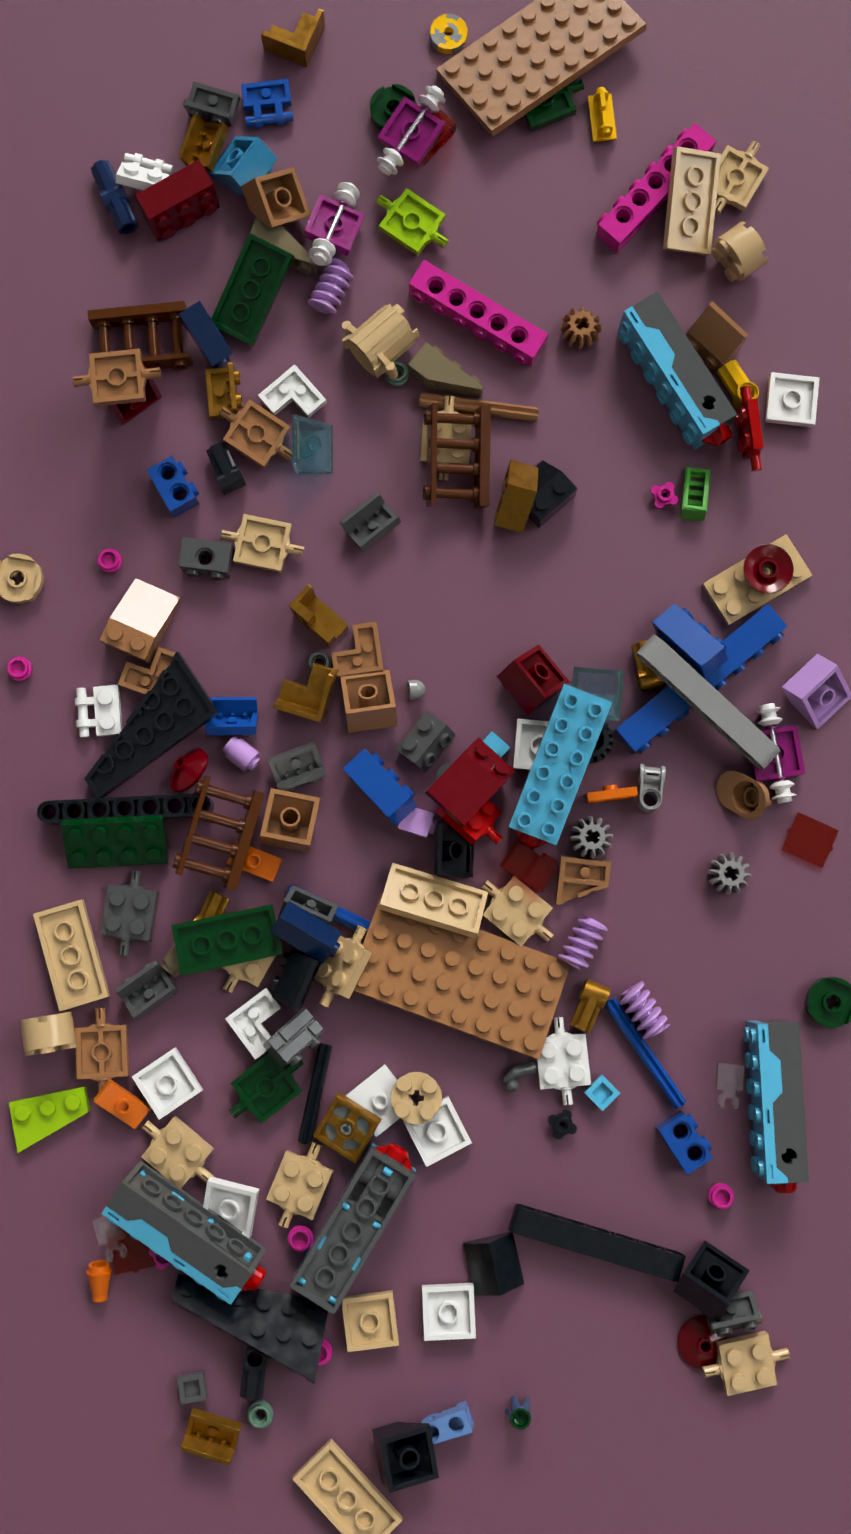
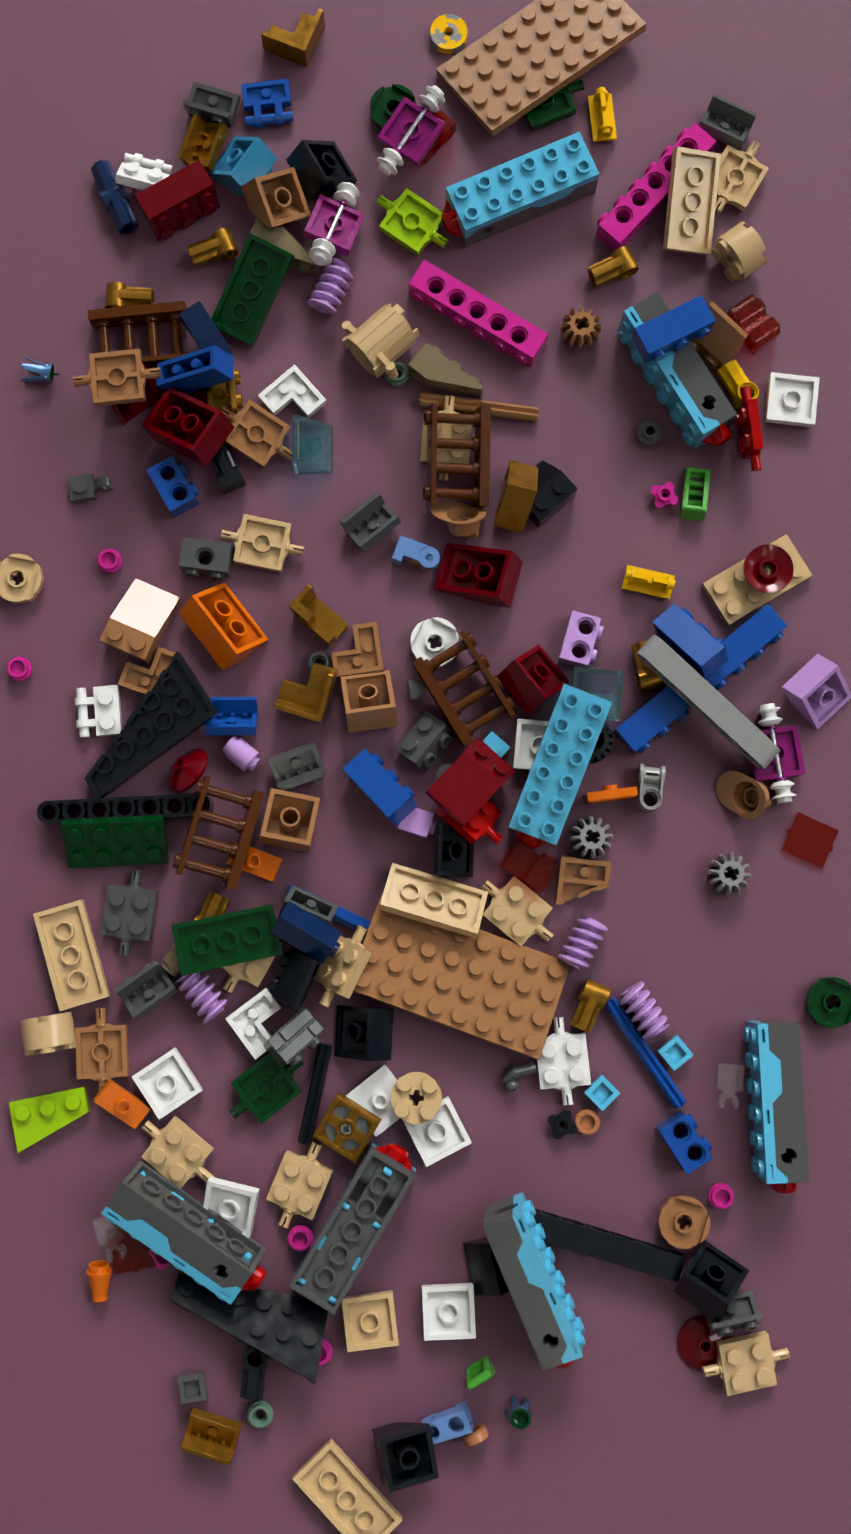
none -> flat silver piece [21,357,60,383]
none -> dark grey plate [67,473,113,503]
none -> pearl gold piece [105,282,155,309]
none -> dark red brick [141,386,235,467]
none -> blue brick [157,345,234,394]
none -> lavender piece [175,972,228,1024]
none -> orange slope [178,582,269,671]
none -> pearl gold piece [187,228,239,268]
none -> black slope [286,140,357,200]
none -> black slope [334,1005,394,1061]
none -> medium blue leg [392,535,440,572]
none -> white plate [410,617,459,668]
none -> reddish brown fence [411,630,516,747]
none -> medium nougat piece [431,501,486,539]
none -> dark red slope [434,543,523,608]
none -> medium azure piece [441,131,599,247]
none -> nougat tile [461,1423,489,1447]
none -> bright green slope [465,1355,497,1390]
none -> piece [483,1192,586,1371]
none -> lavender brick [558,610,604,669]
none -> nougat tile [574,1108,600,1135]
none -> pearl gold piece [587,246,639,288]
none -> yellow hinge [622,565,675,600]
none -> blue brick [631,295,716,363]
none -> dark grey plate [637,420,662,445]
none -> medium azure plate [657,1034,693,1071]
none -> medium nougat plate [657,1195,710,1249]
none -> dark grey bracket [699,94,757,150]
none -> clear red brick [727,294,781,355]

